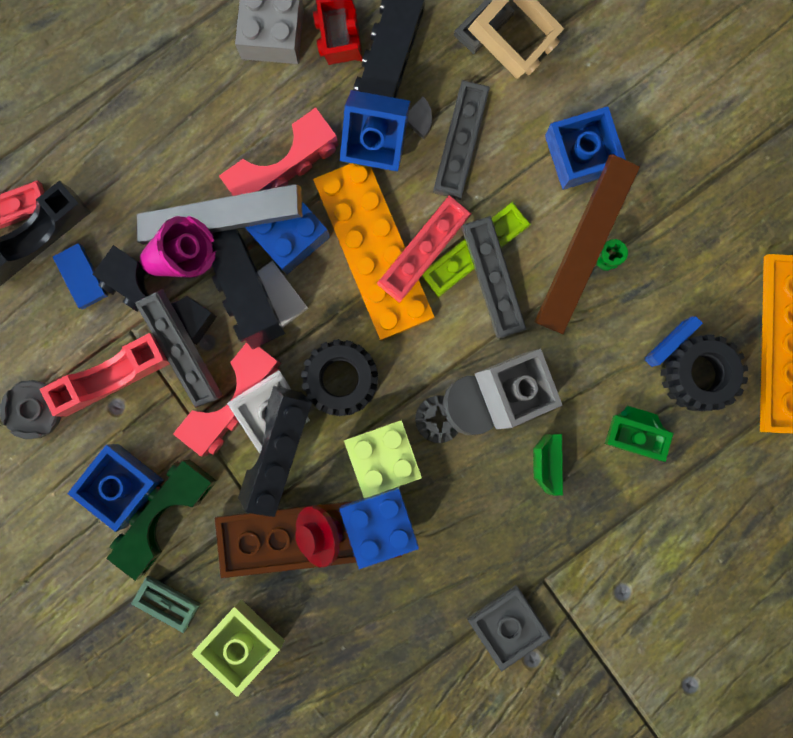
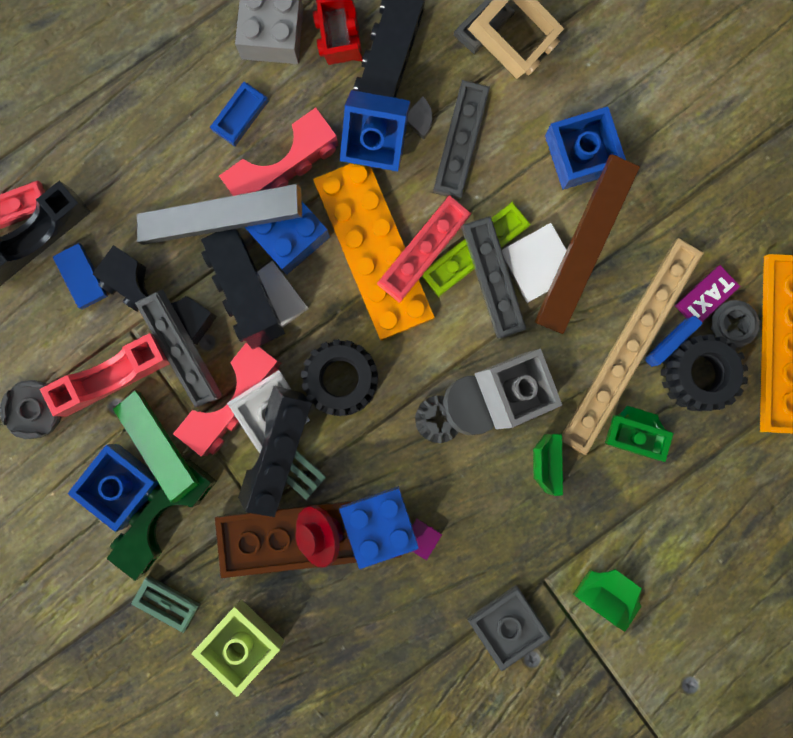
dark pink cone [140,216,215,278] -> none
yellowish green brick [344,420,422,499] -> none
green bush [596,239,628,271] -> none
none -> tile [113,390,199,503]
none -> blue tile [210,81,269,147]
none -> sand green tile [286,450,327,500]
none -> magenta tile [412,518,442,561]
none -> white tile [502,223,567,303]
none -> tan tile [562,238,704,455]
none -> green slope [573,569,642,632]
none -> magenta tile [674,265,740,322]
none -> dark grey gear [710,300,759,347]

